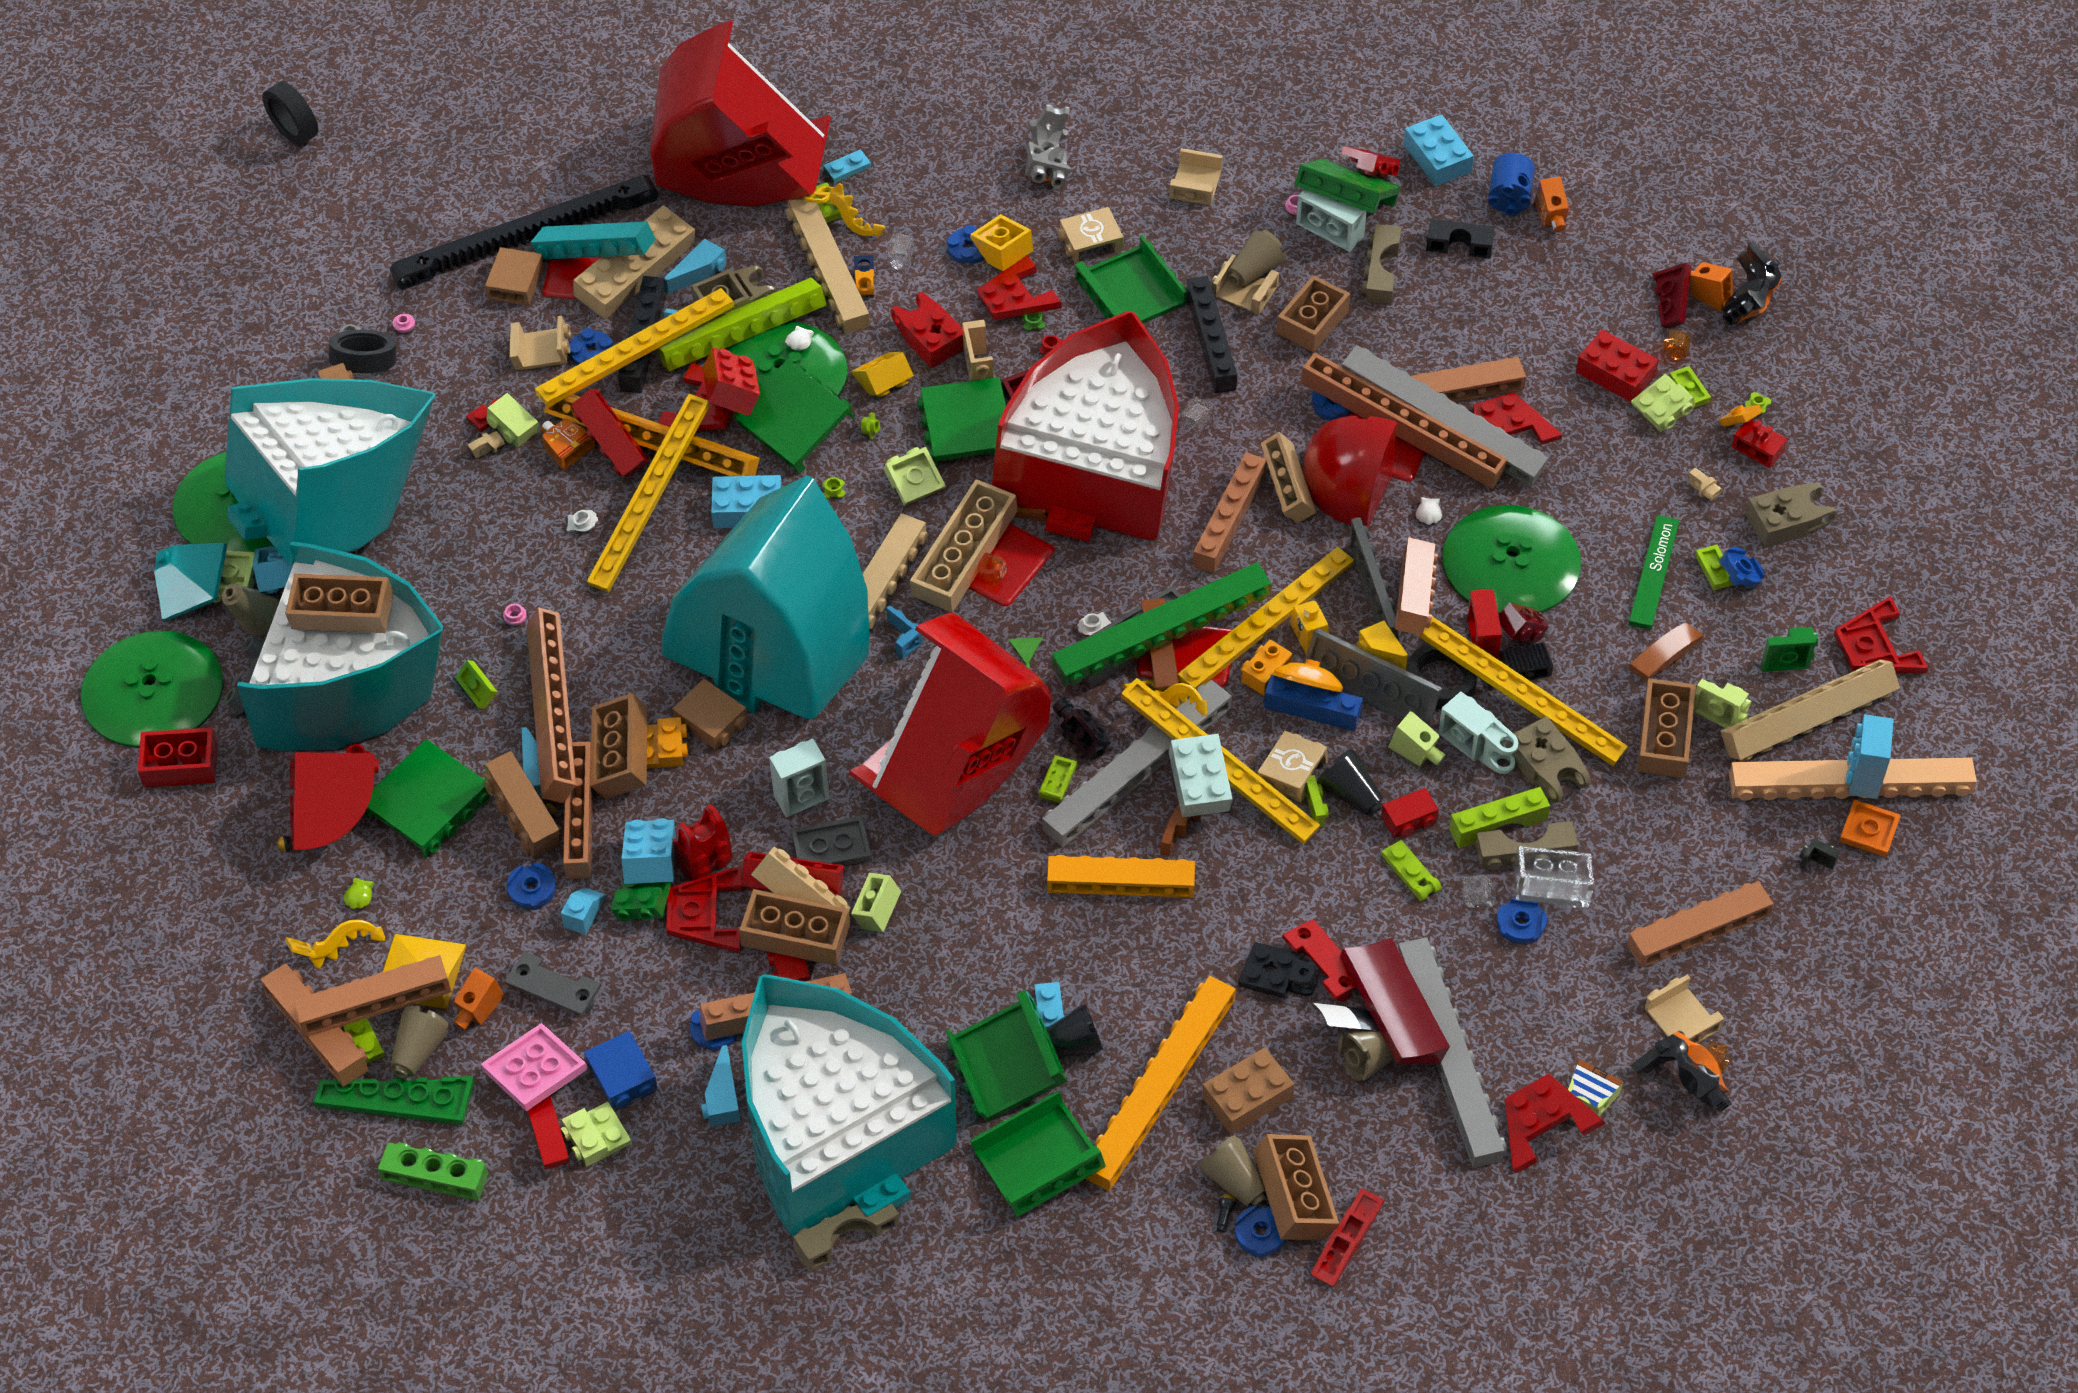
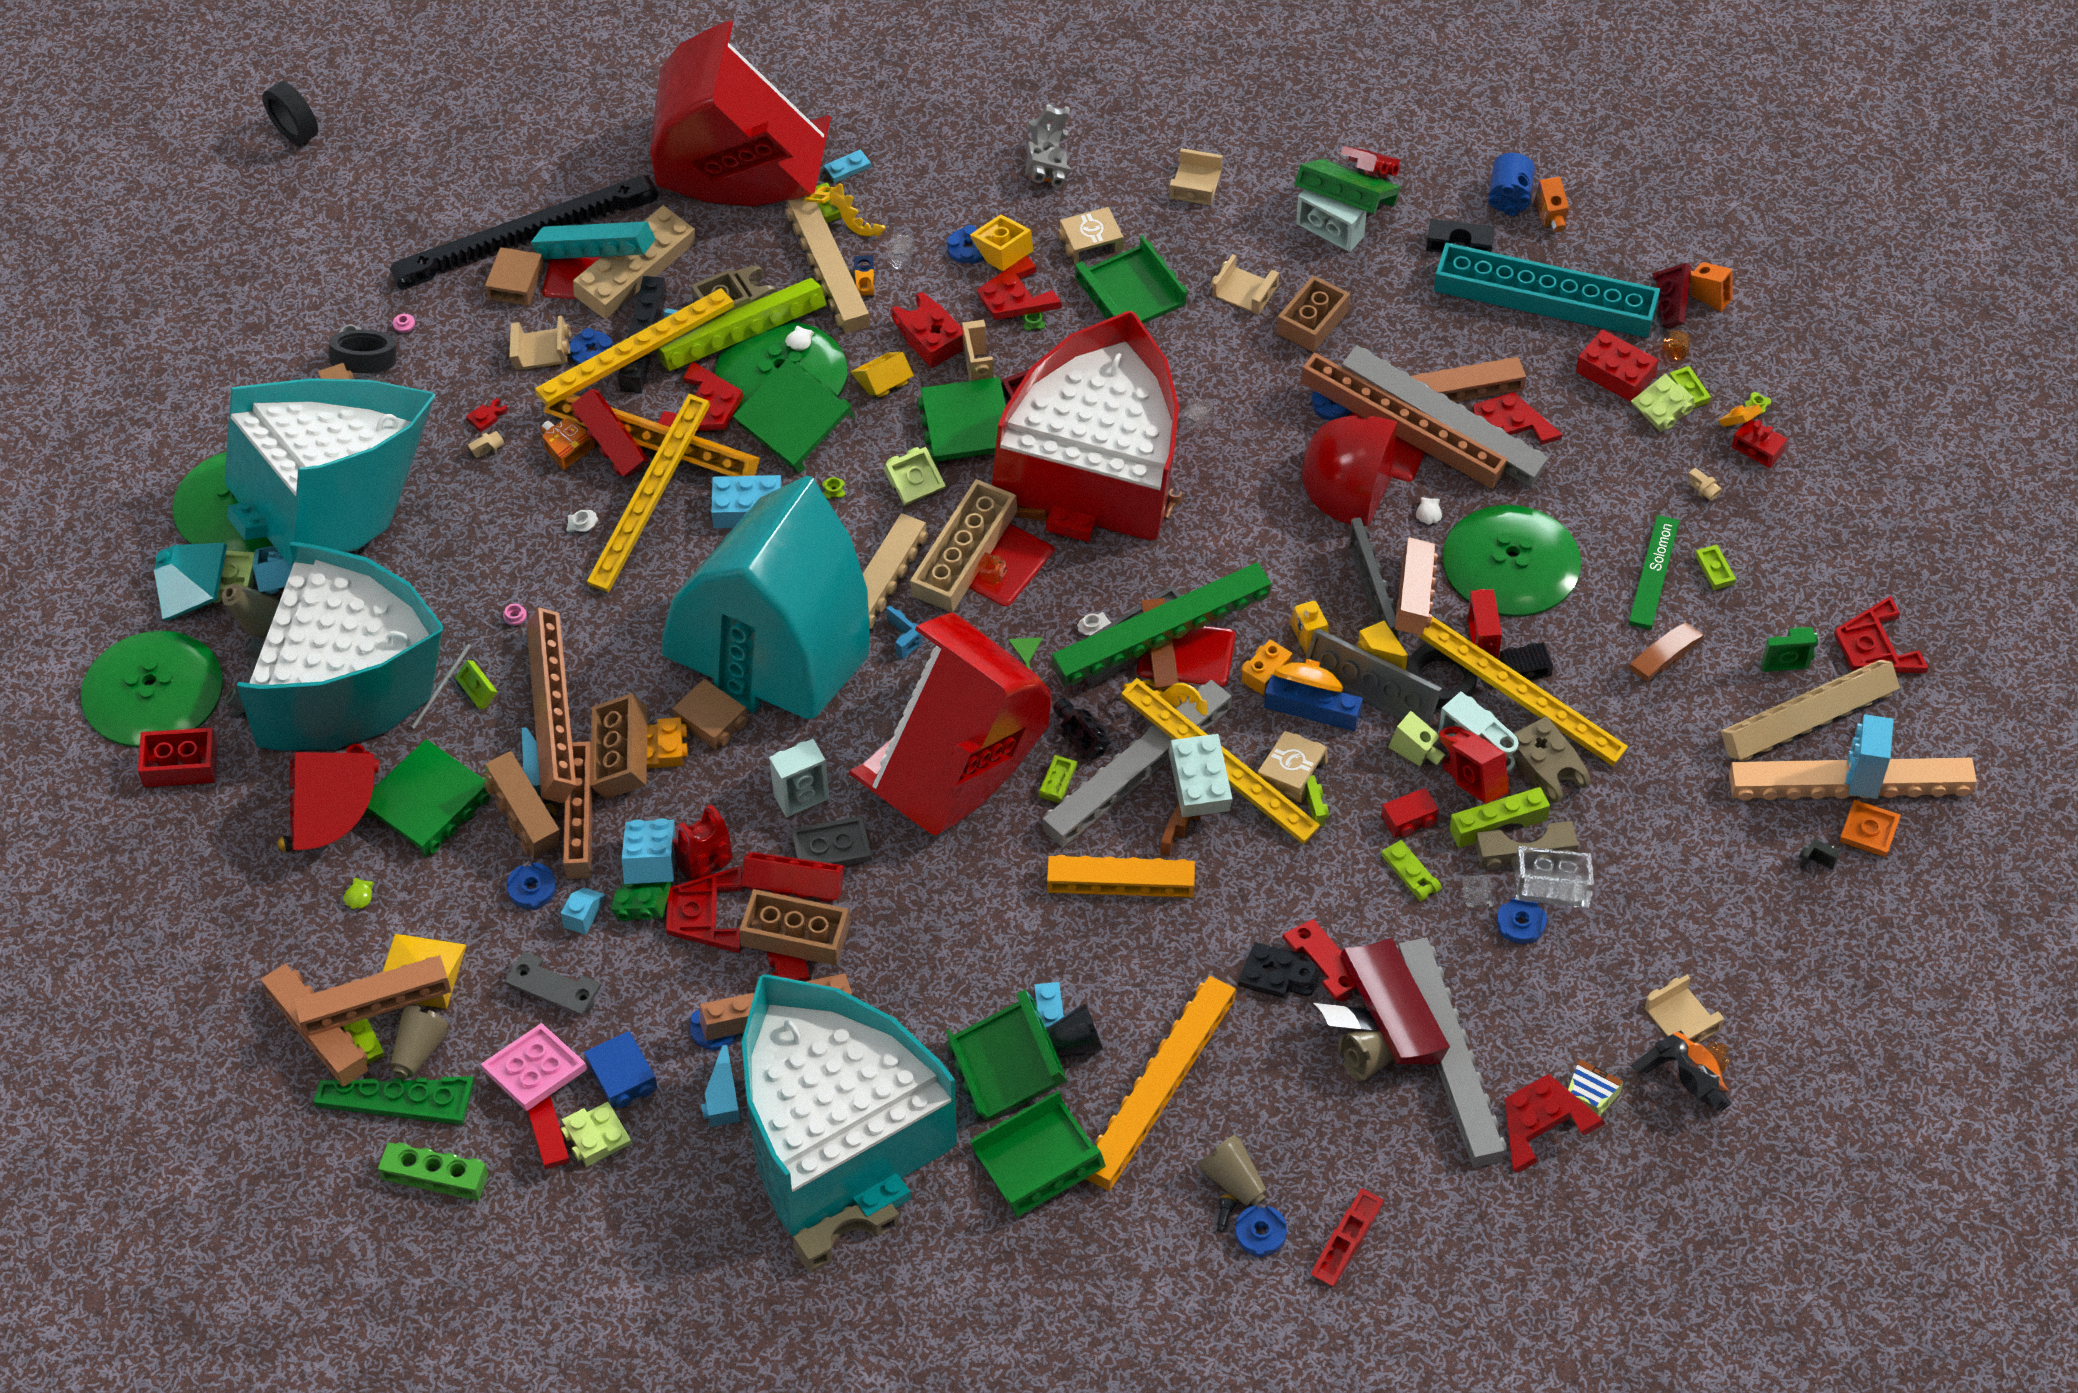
medium nougat brick [285,573,394,633] -> none
yellow piece [285,920,385,968] -> none
orange torso [452,967,505,1031] -> none
yellowish green brick [487,393,538,448] -> none
medium azure slope [664,239,726,293] -> none
red brick [702,347,760,416] -> none
tan brick [751,846,851,910] -> none
yellowish green brick [851,873,901,932] -> none
lime plate [861,412,880,439] -> none
red plate [1039,335,1062,354] -> none
yellow plate [1177,546,1354,690] -> none
black brick [1186,276,1237,394] -> none
nougat brick [1193,452,1267,574] -> none
medium nougat brick [1202,1047,1294,1135] -> none
dark tan cone [1228,229,1286,286] -> none
medium nougat brick [1253,1134,1339,1240] -> none
tan brick [1261,432,1316,523] -> none
bright pink plate [1286,195,1298,215] -> none
black cone [1318,749,1383,815] -> none
dark tan arch [1362,224,1402,305] -> none
medium azure brick [1403,114,1474,186] -> none
dark red brick [1499,602,1549,643] -> none
nougat brick [1627,881,1774,968] -> none
medium nougat brick [1637,678,1696,778] -> none
yellowish green plate [1693,679,1752,728] -> none
blue plate [1719,547,1764,589] -> none
black hips [1722,241,1782,326] -> none
dark tan brick [1745,483,1837,548] -> none
none -> light grey piece [410,644,471,729]
none -> medium nougat hand [1164,489,1182,519]
none -> teal brick [1434,243,1660,338]
none -> red brick [1439,726,1509,804]

